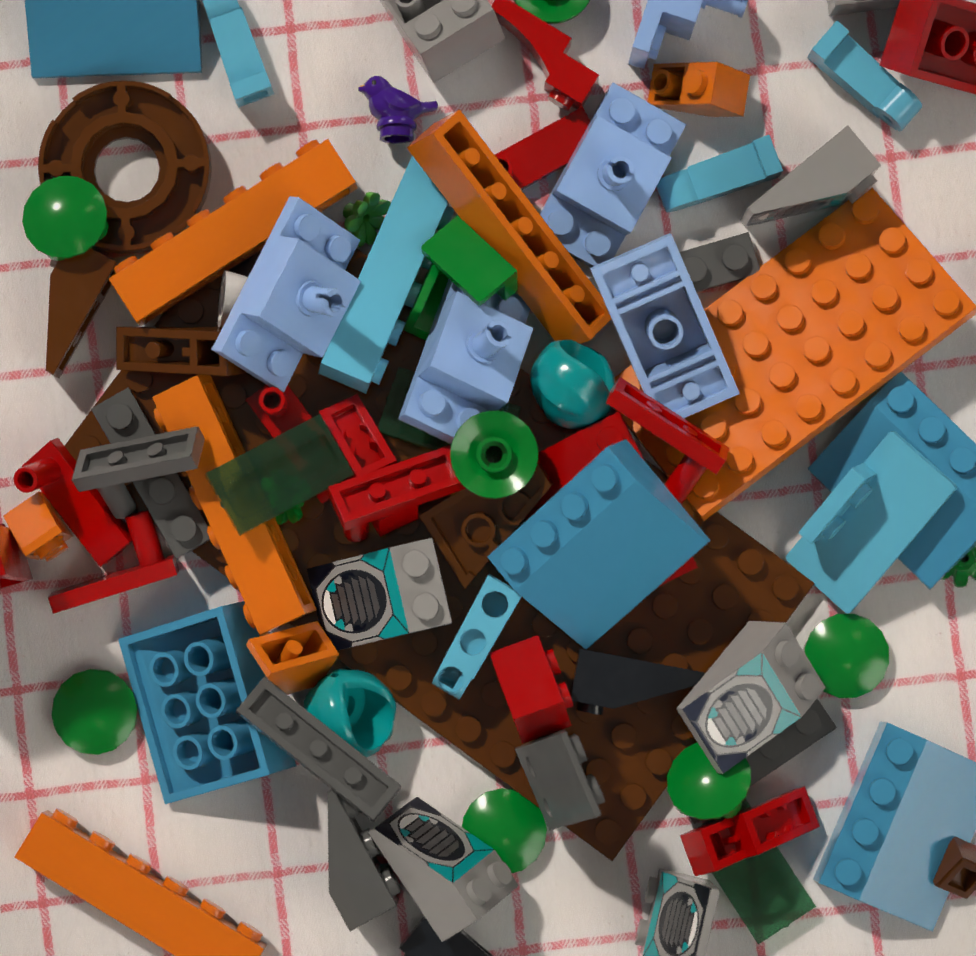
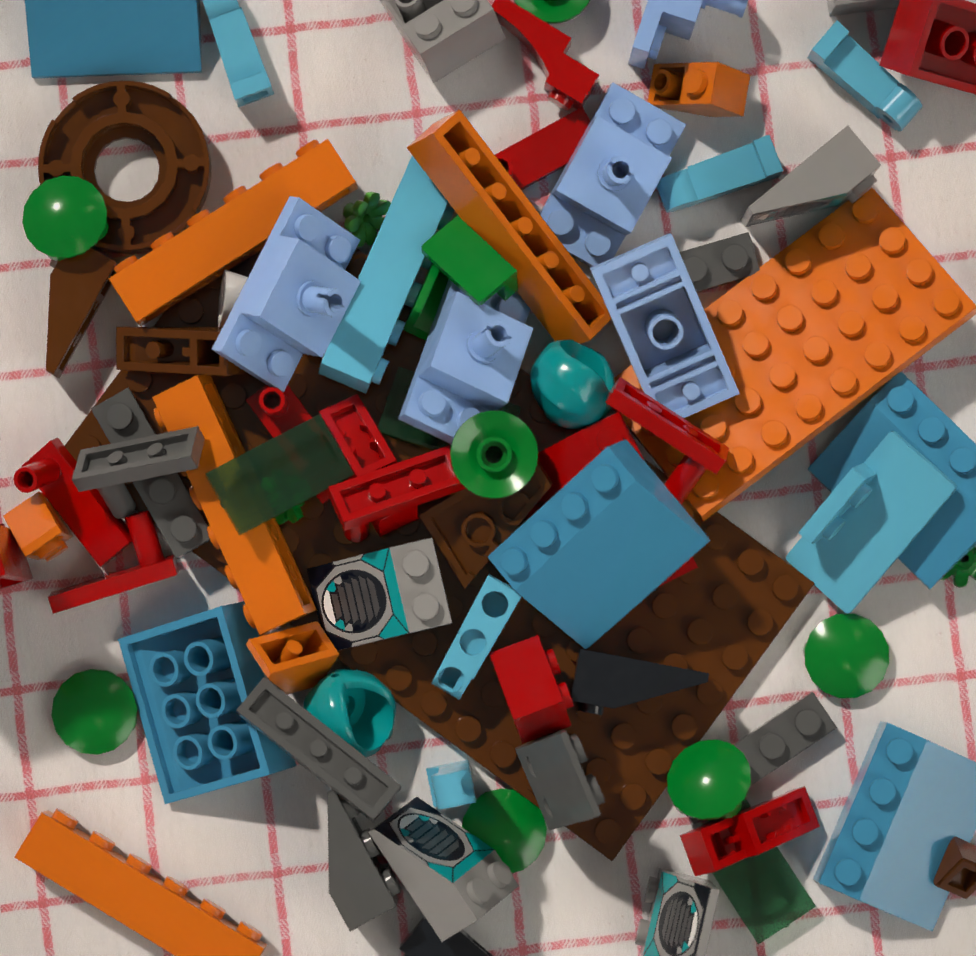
dark purple animal [358,76,438,144] -> none
slope [676,621,825,774] -> none
none -> medium azure leg [426,760,476,809]

